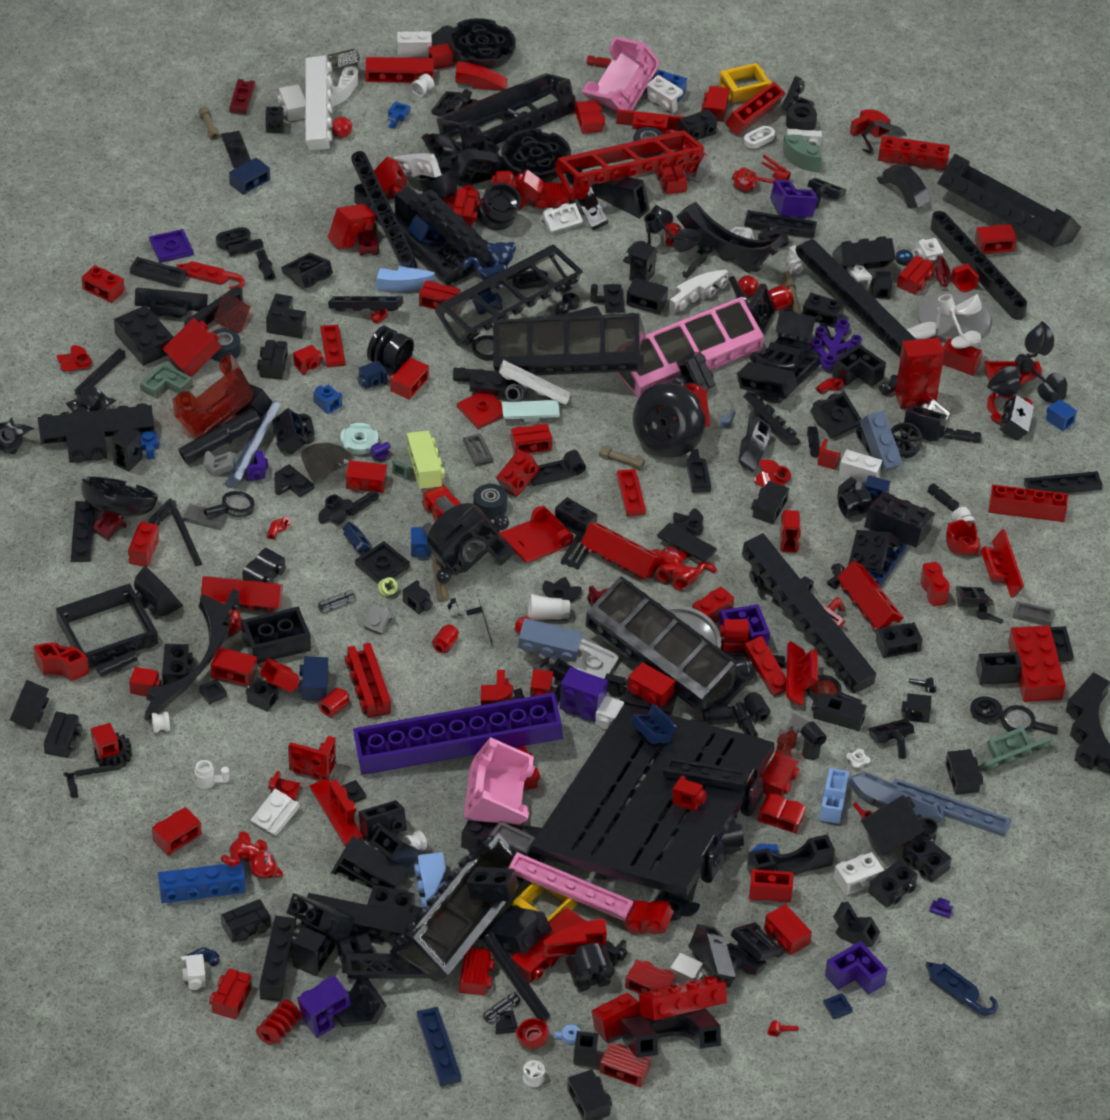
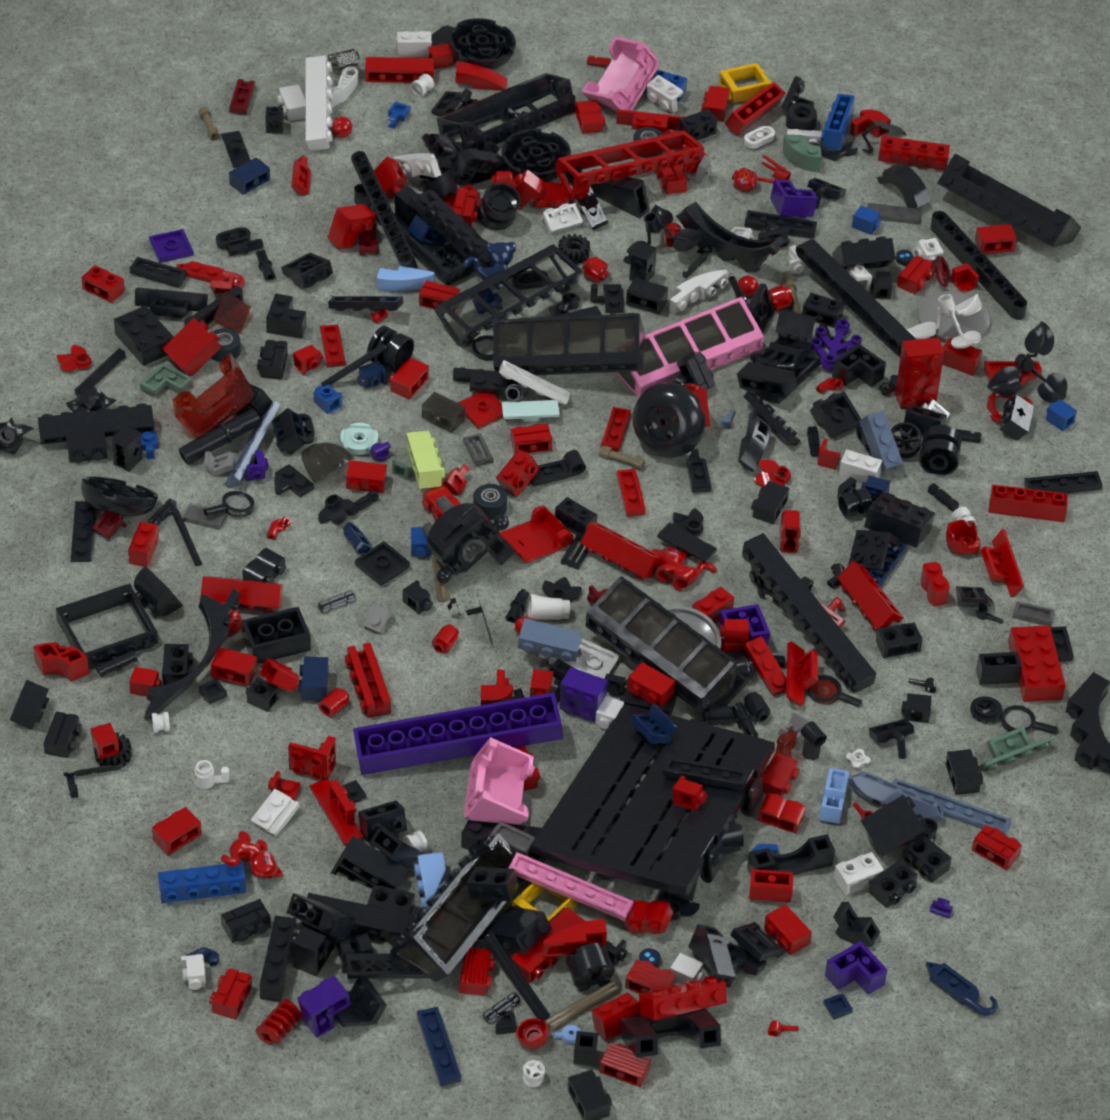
yellowish green bush [378,577,398,596] -> none
black brick [811,692,867,732] -> none
none -> red bracket [210,272,239,294]
none -> red hinge [291,155,311,196]
none -> black bar [321,343,387,387]
none -> clear smoke brick [422,392,465,433]
none -> red plate [443,464,470,496]
none -> black axle [505,589,529,623]
none -> dark tan axle [545,981,618,1031]
none -> black tyre [558,233,590,265]
none -> red head [582,256,609,283]
none -> red tile [600,407,631,452]
none -> dark blue tile [639,948,661,967]
none -> black piece [812,142,858,161]
none -> blue brick [821,93,855,150]
none -> blue brick [852,205,881,235]
none -> flat silver tile [867,203,920,225]
none -> black wheel [919,425,962,475]
none -> red brick [972,825,1022,870]

